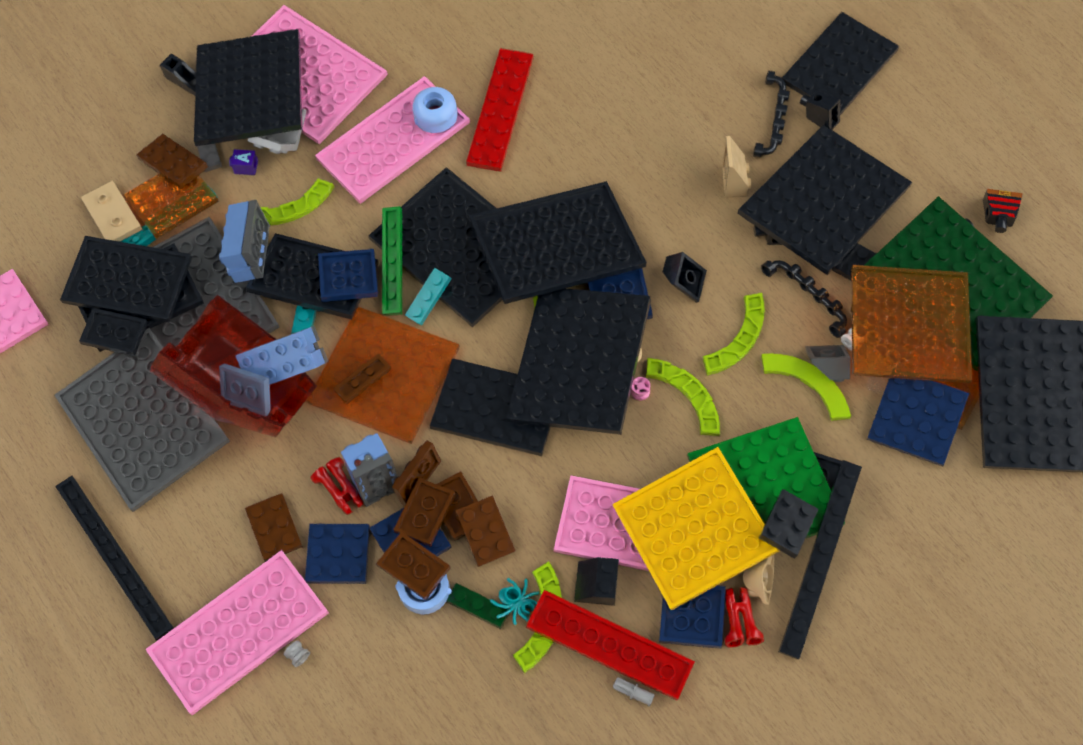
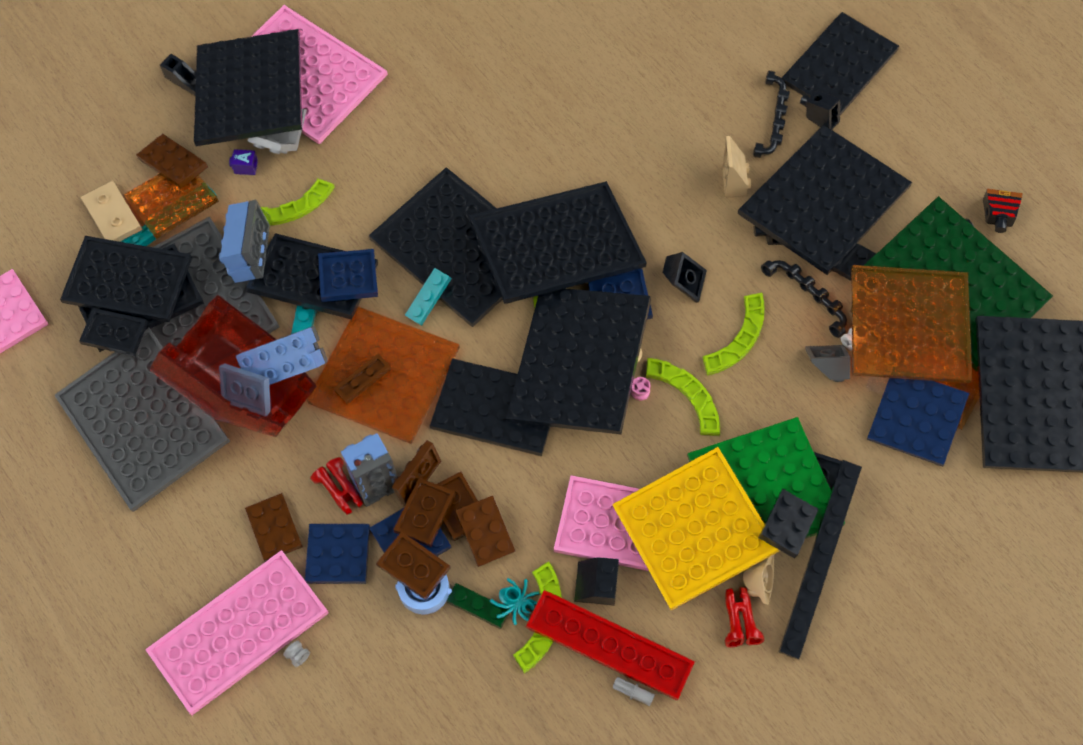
black plate [55,476,174,641] -> none
flat silver tile [197,144,222,172] -> none
bright pink plate [315,76,470,204] -> none
green plate [382,206,402,316] -> none
light blue piece [412,87,458,133] -> none
red plate [466,48,534,172] -> none
dark blue plate [659,586,726,649] -> none
lime tile [761,353,851,421] -> none

